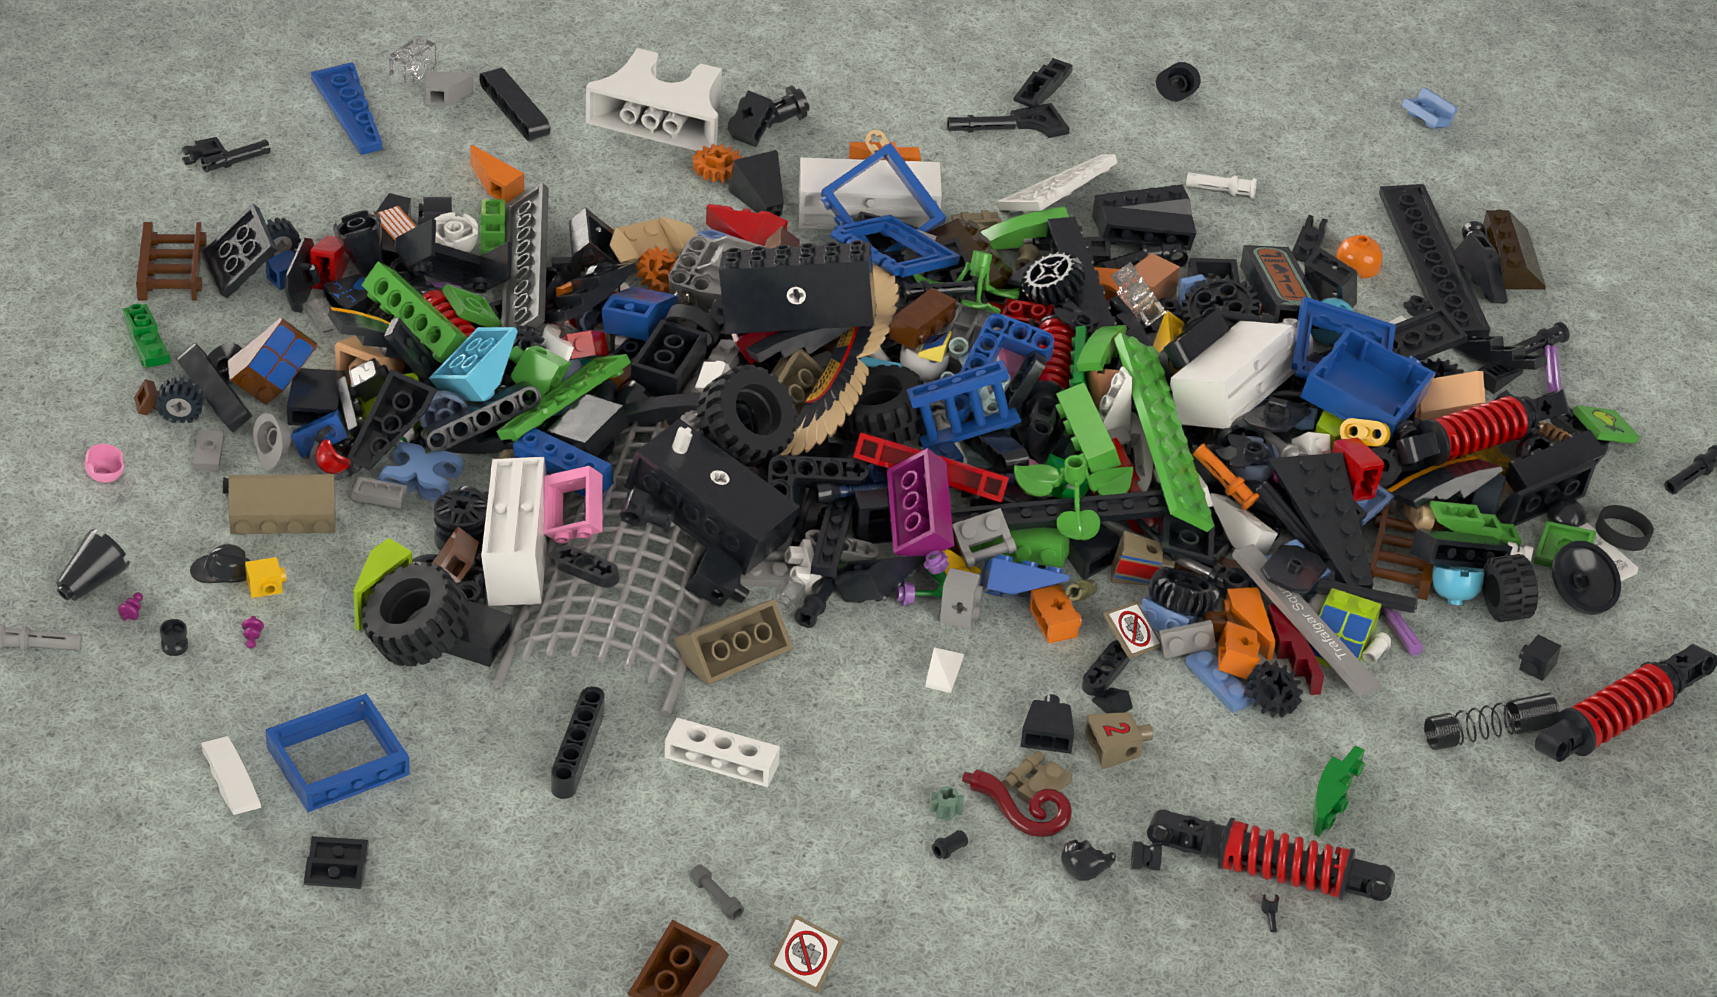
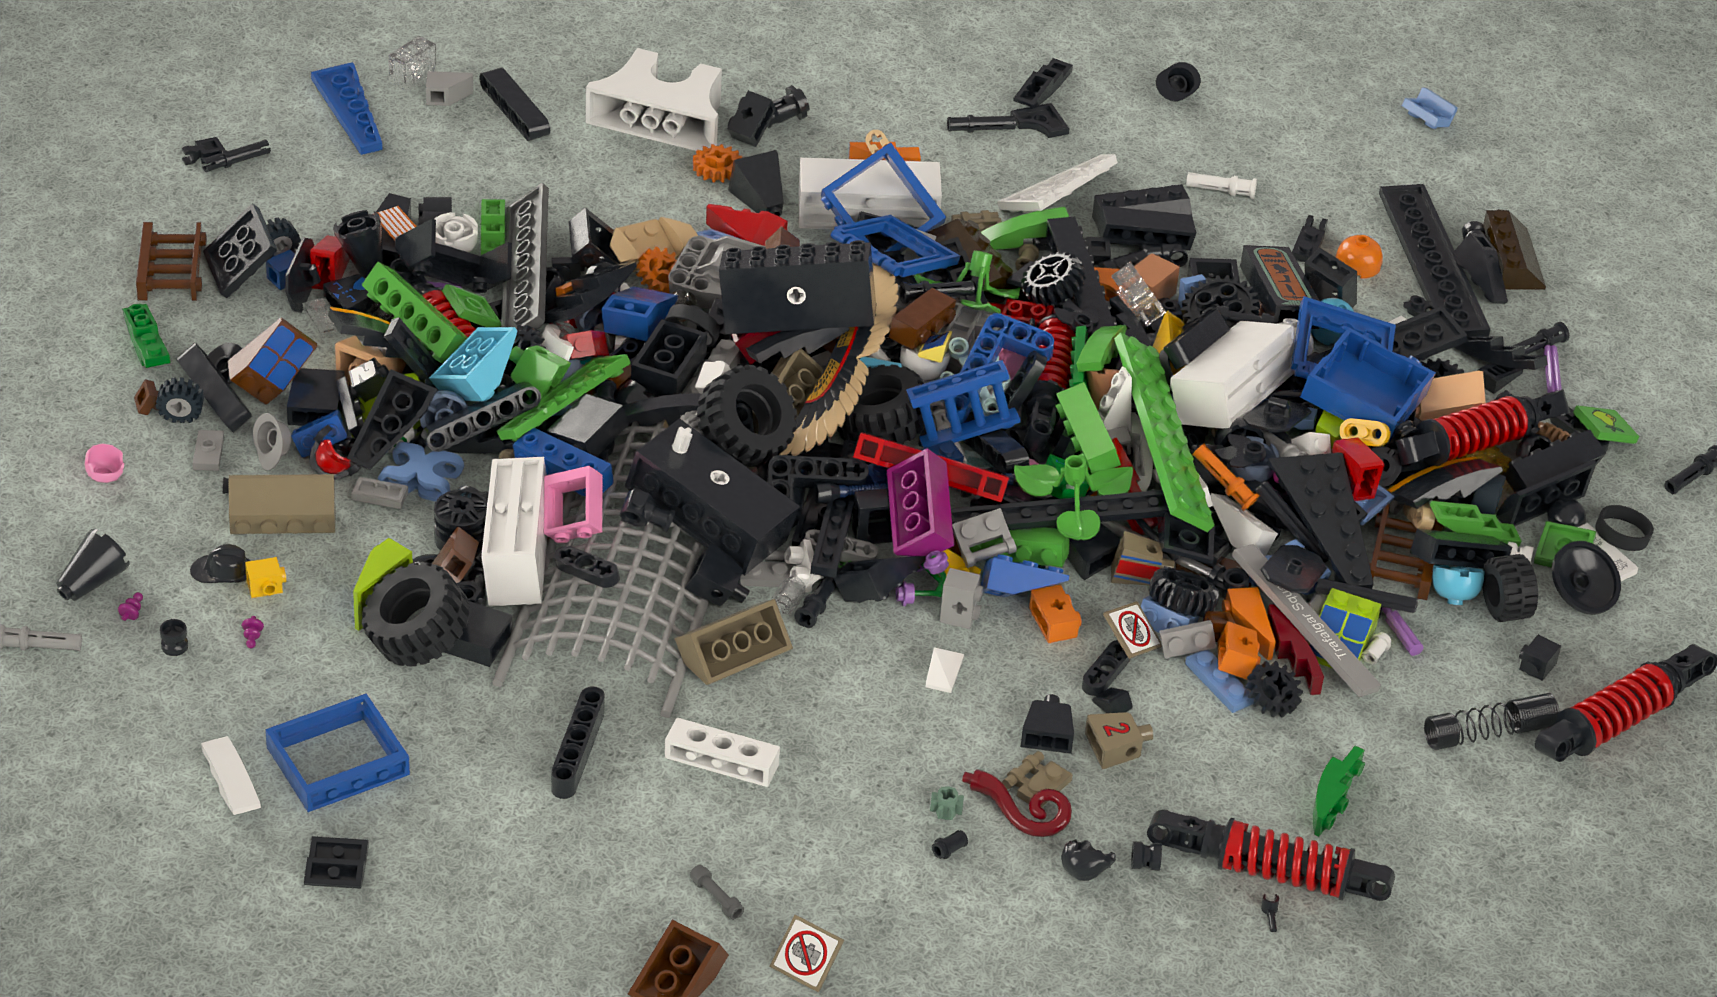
orange slope [470,145,524,204] -> none
olive pin [1066,579,1097,601] -> none

